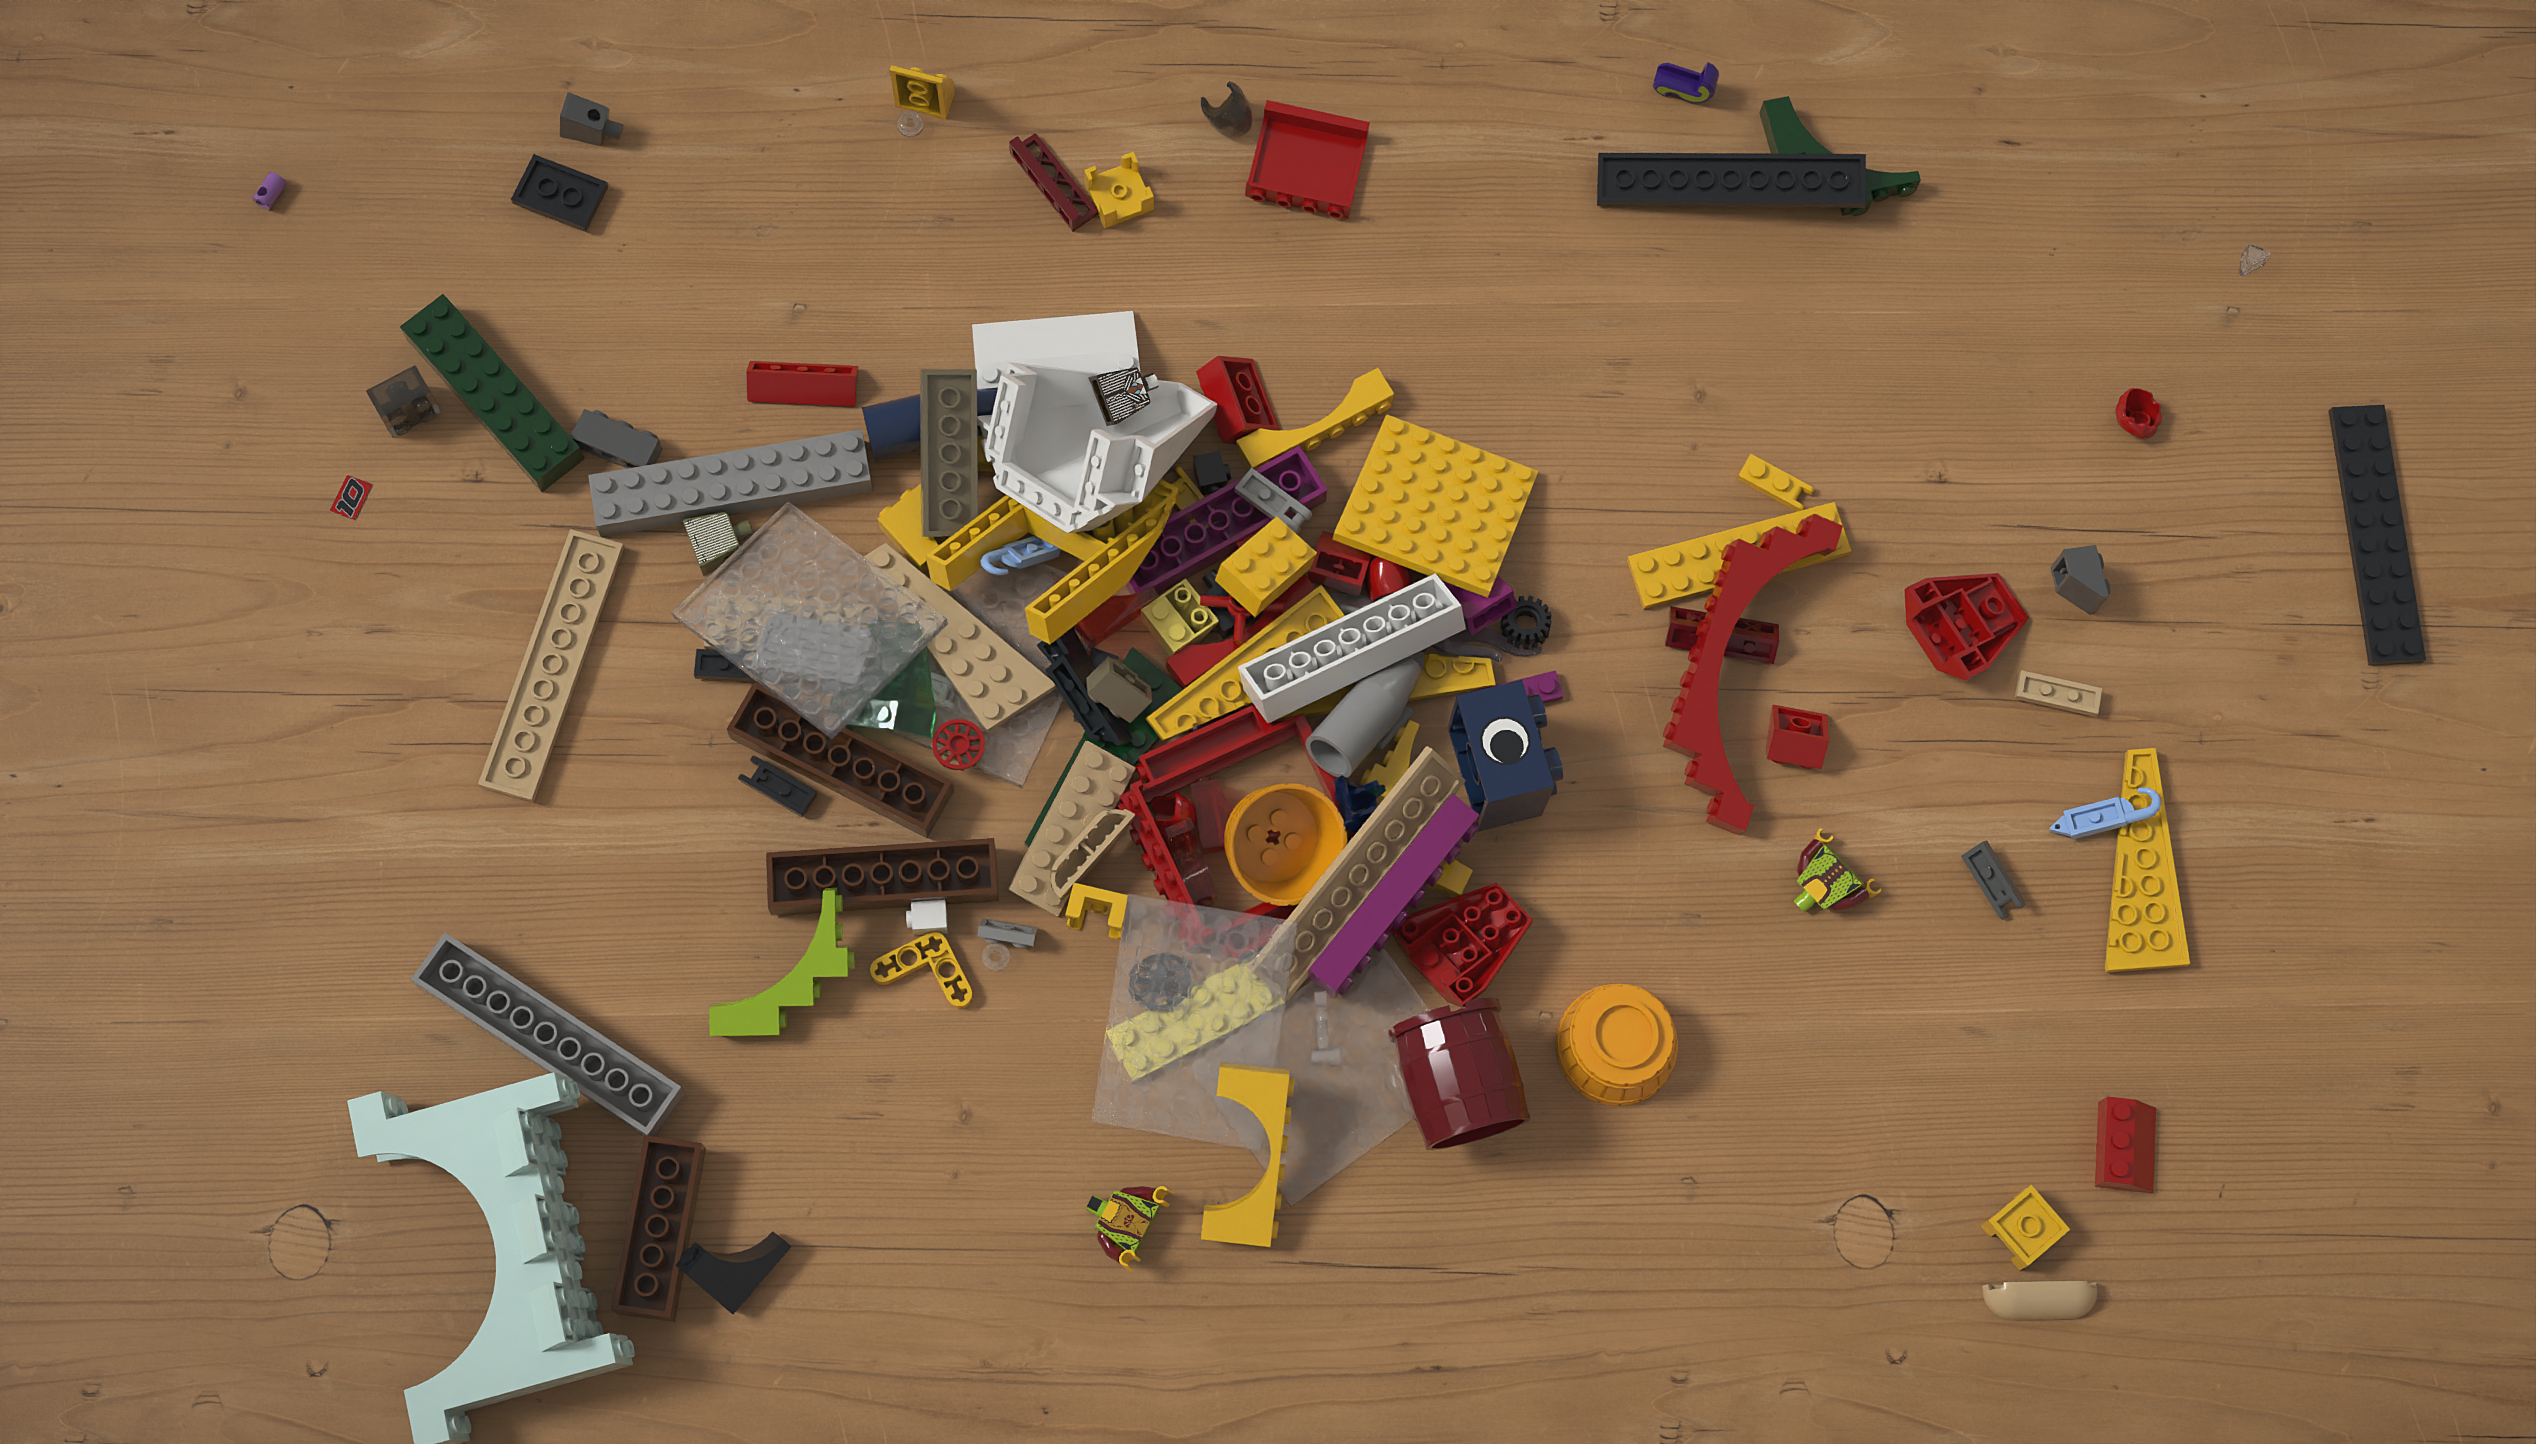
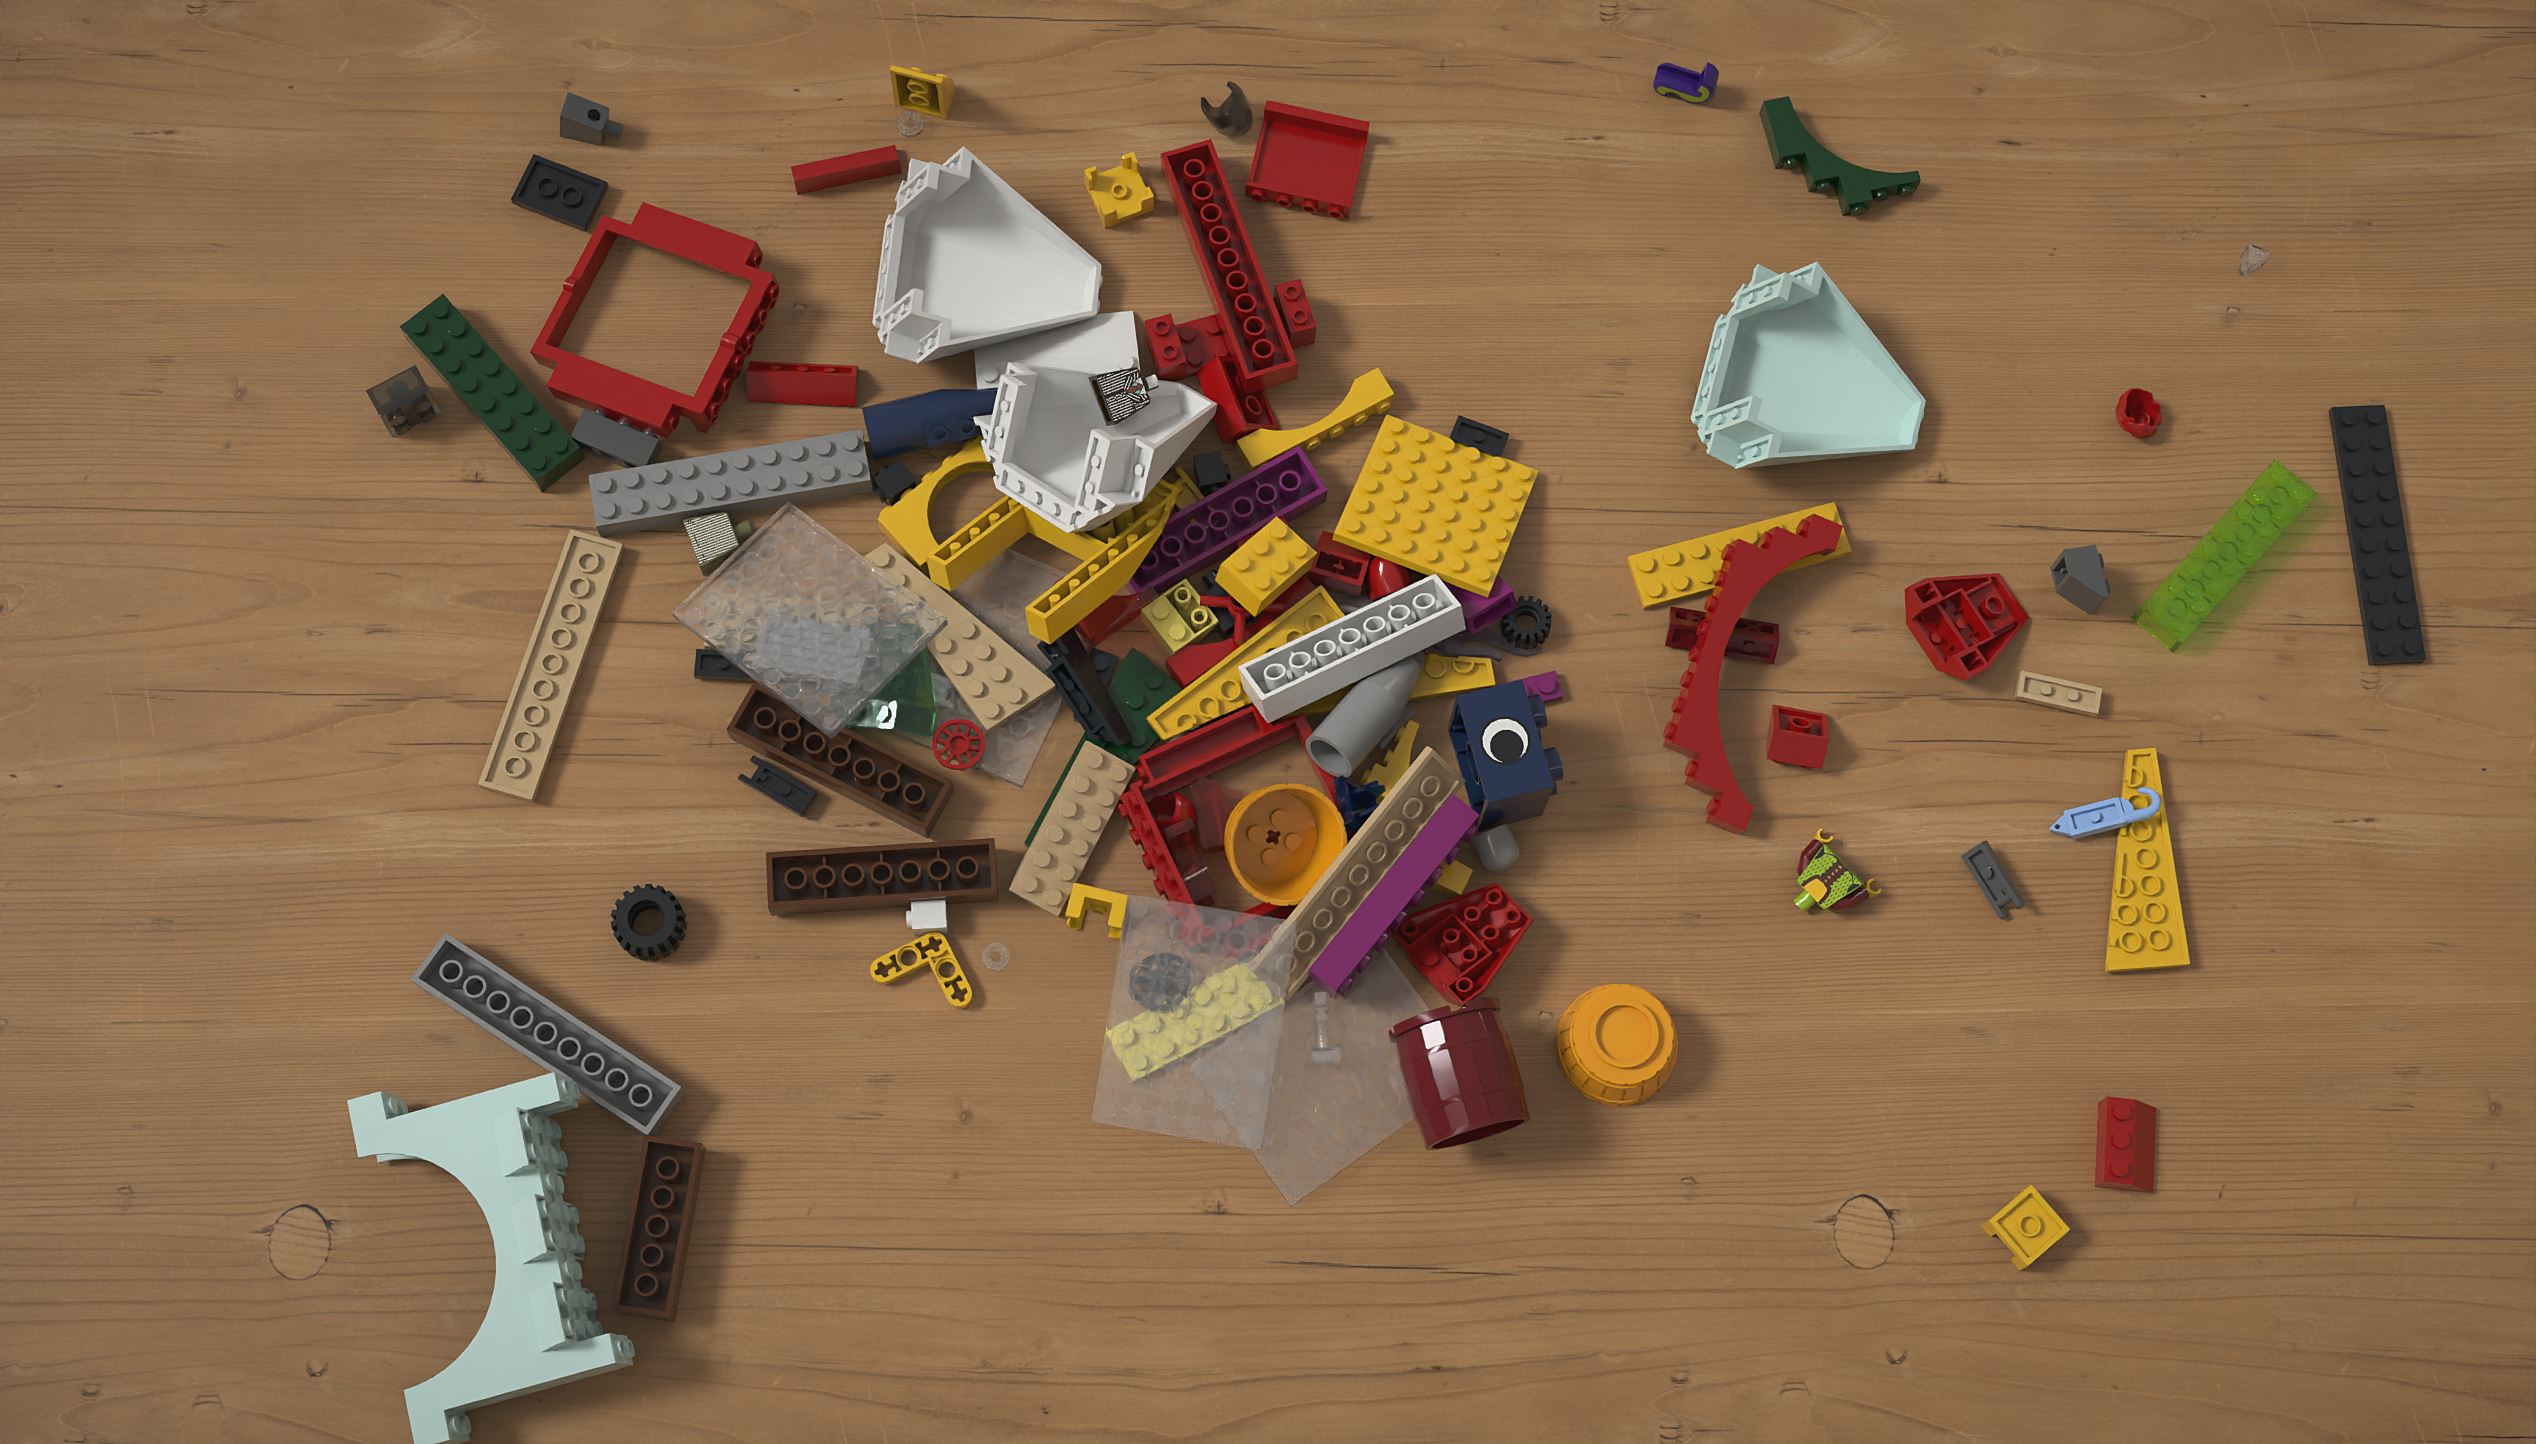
medium lavender piece [252,172,287,210] -> none
sticker [330,475,372,520] -> none
black arch [676,1231,792,1315] -> none
lime arch [709,888,855,1036] -> none
dark tan plate [920,369,978,537] -> none
light grey plate [977,918,1038,948] -> none
light blue plate [981,536,1061,575] -> none
dark red fence [1009,133,1098,232] -> none
tan brick [1050,809,1135,900] -> none
dark tan brick [1086,656,1152,723] -> none
torso [1086,1186,1174,1272] -> none
yellow arch [1201,1062,1295,1247] -> none
light grey plate [1234,468,1312,534] -> none
black plate [1597,153,1866,208] -> none
yellow hinge [1737,454,1814,512] -> none
tan brick [1982,1281,2098,1320] -> none
none -> red door [530,202,780,438]
none -> black tyre [611,884,687,961]
none -> red panel [791,145,902,195]
none -> white piece [872,146,1103,364]
none -> black brick [872,460,917,506]
none -> red plate [1145,278,1317,382]
none -> red brick [1160,139,1298,394]
none -> black plate [1450,415,1509,457]
none -> light grey helmet [1469,824,1520,872]
none -> light aqua piece [1691,262,1926,469]
none -> clear neon green brick [2131,459,2317,653]

